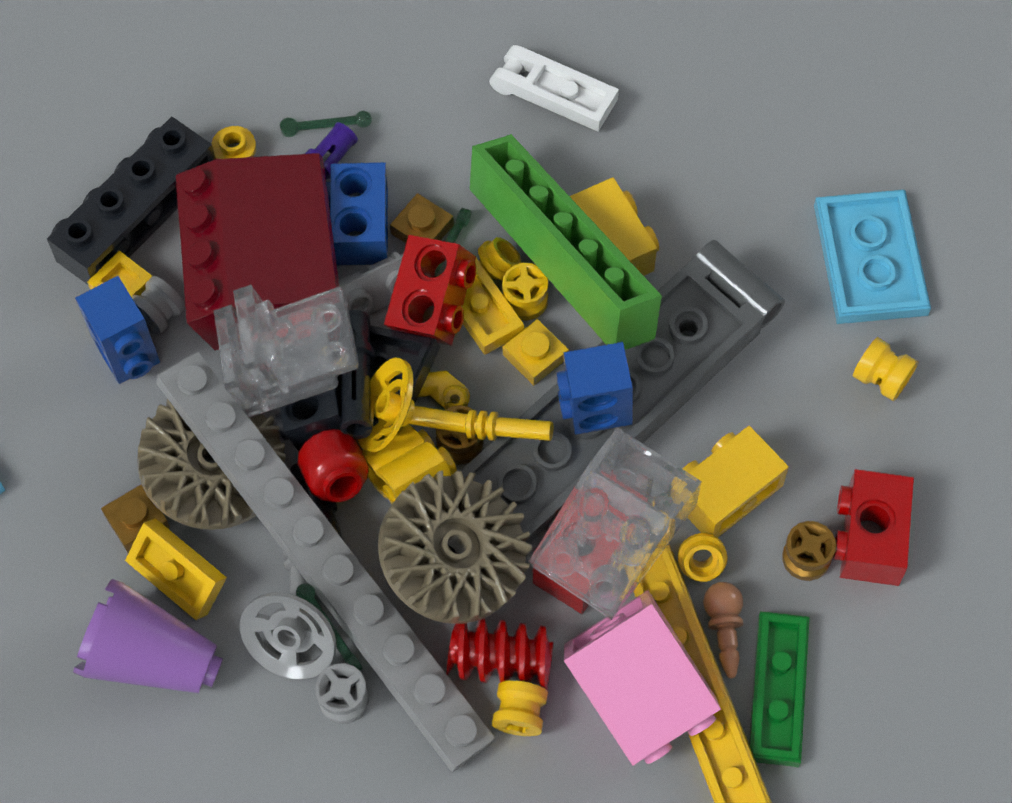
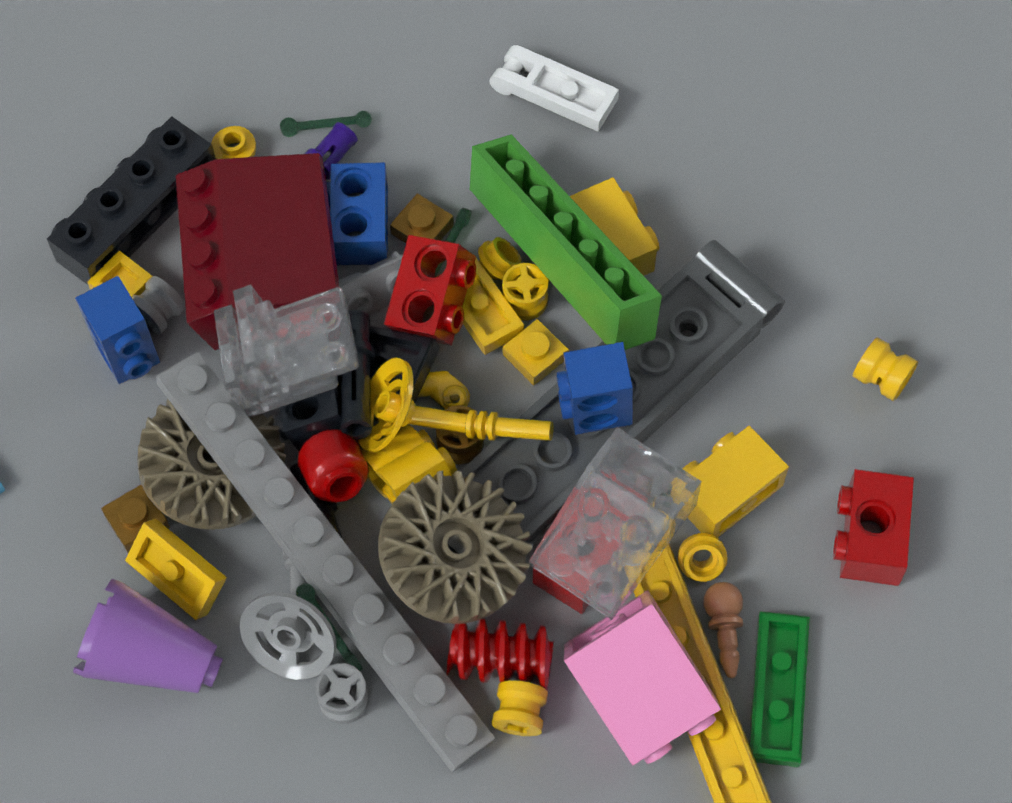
pearl gold wheel [782,521,836,581] -> none
medium azure tile [814,190,931,324] -> none

